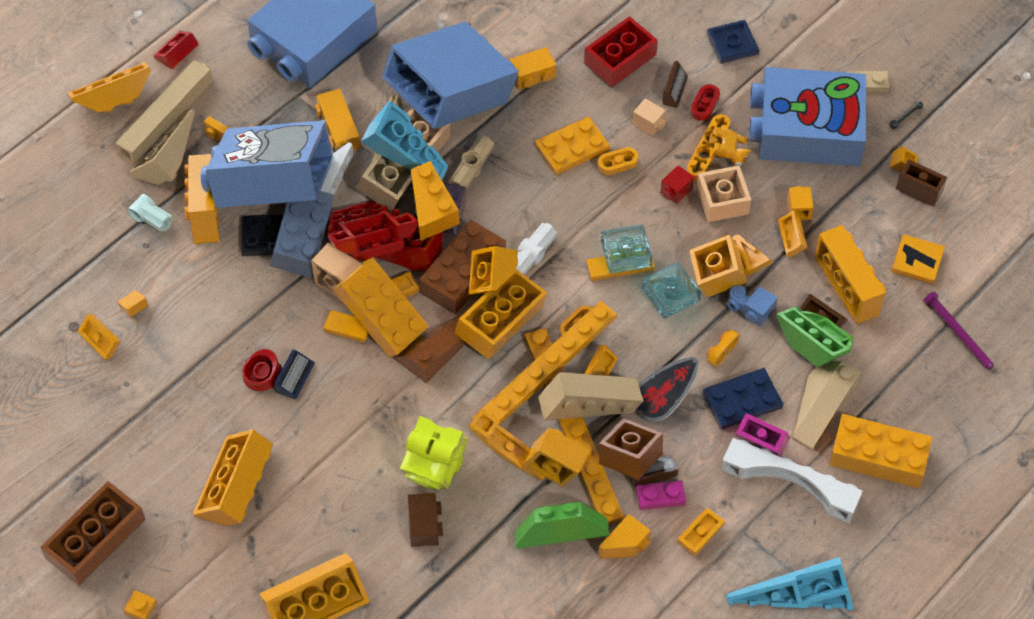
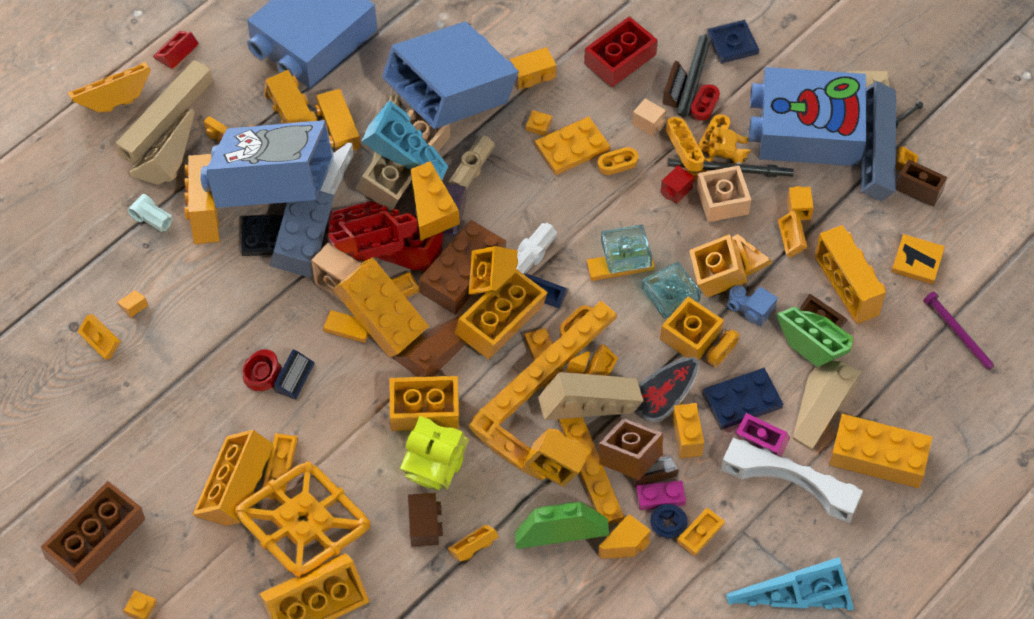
none -> light orange plate [235,461,371,577]
none -> light orange tile [262,433,298,499]
none -> light orange wedge [264,70,318,124]
none -> light orange brick [390,376,459,431]
none -> light orange plate [447,524,499,561]
none -> dark blue slope [525,273,569,309]
none -> light orange plate [526,110,552,136]
none -> light orange slope [566,351,591,374]
none -> dark blue gear [650,504,688,540]
none -> light orange brick [660,296,724,360]
none -> light orange beam [666,117,705,172]
none -> pearl dark grey bar [667,158,794,178]
none -> light orange brick [672,403,704,458]
none -> pearl dark grey axle [677,34,711,118]
none -> sand blue brick [861,81,897,202]

